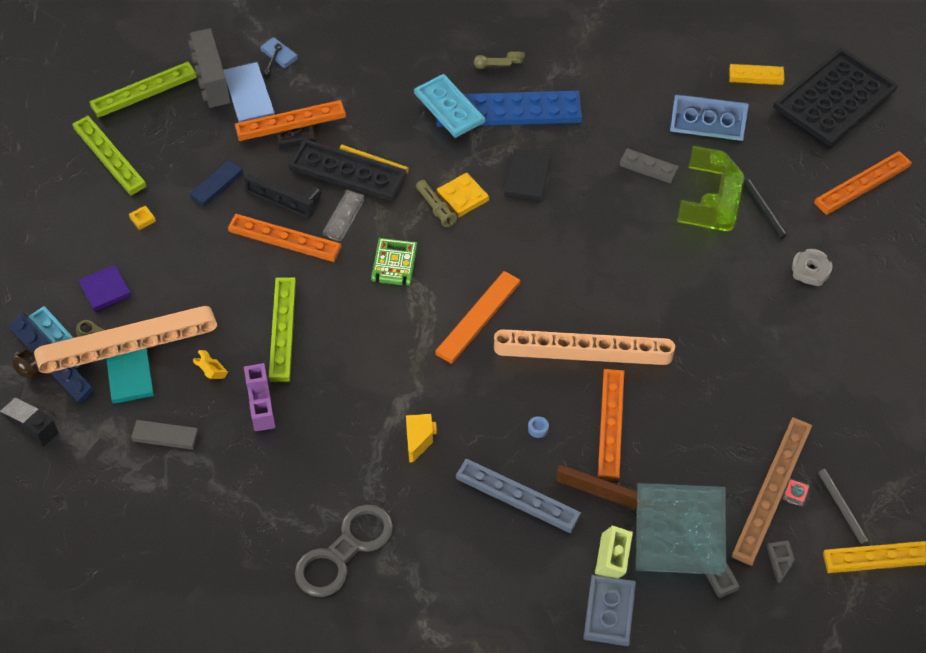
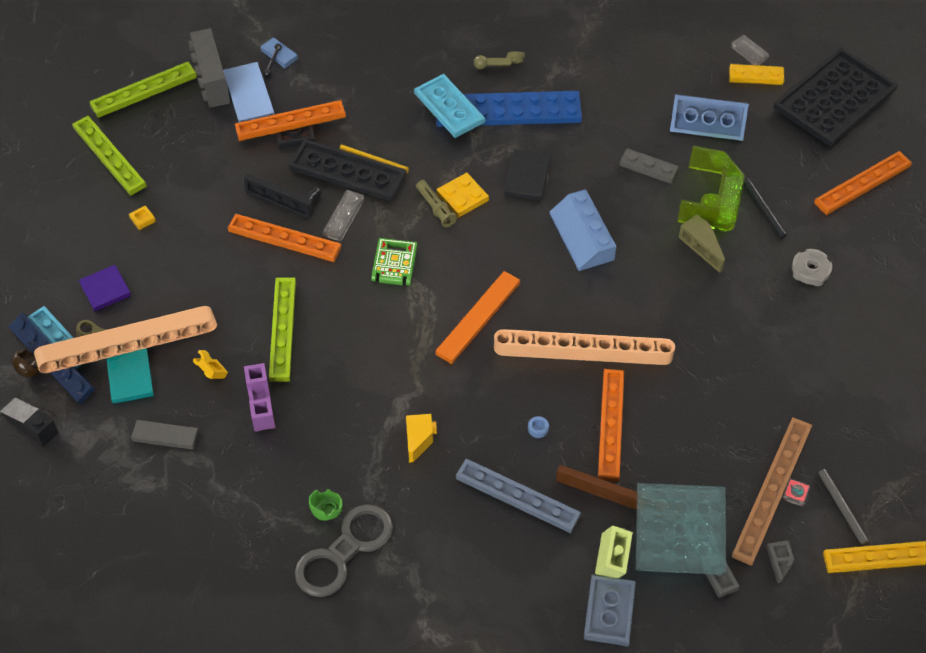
dark blue tile [190,160,243,207] -> none
none -> bright green hair [309,489,343,521]
none -> medium blue slope [550,189,616,271]
none -> olive slope [679,214,725,273]
none -> clear tile [731,35,769,66]

